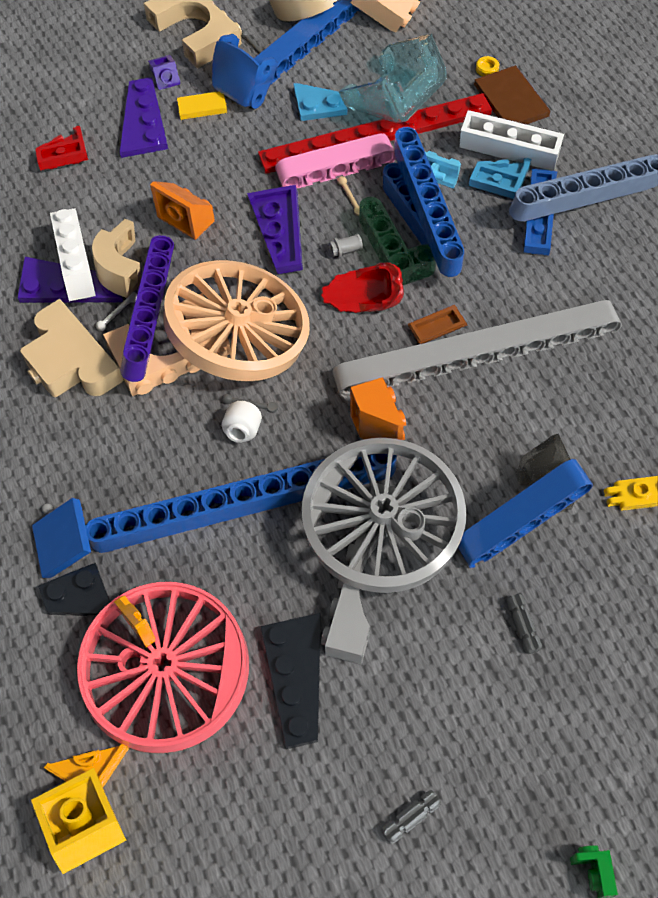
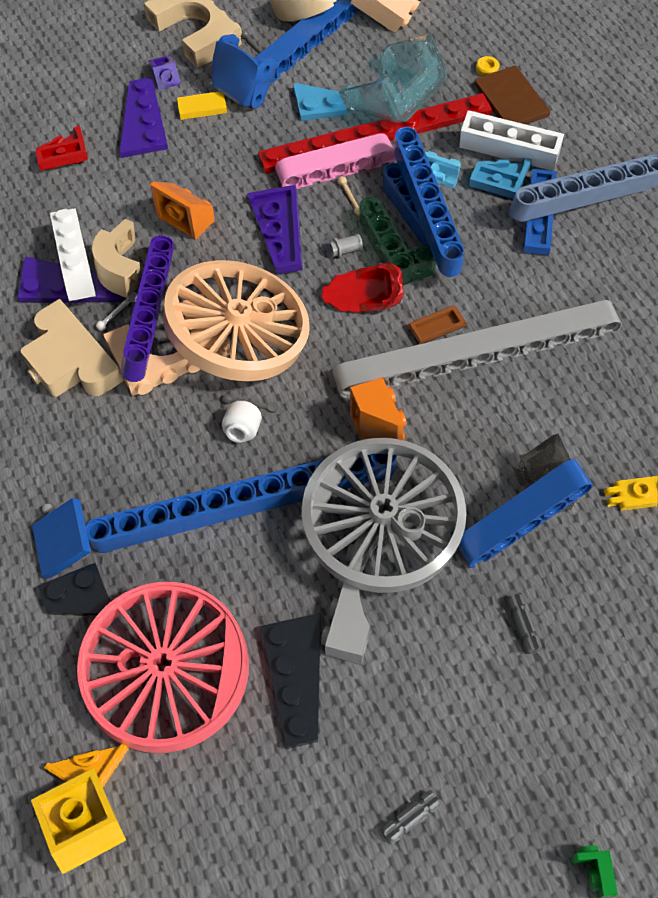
light orange tile [114,596,156,647] -> none

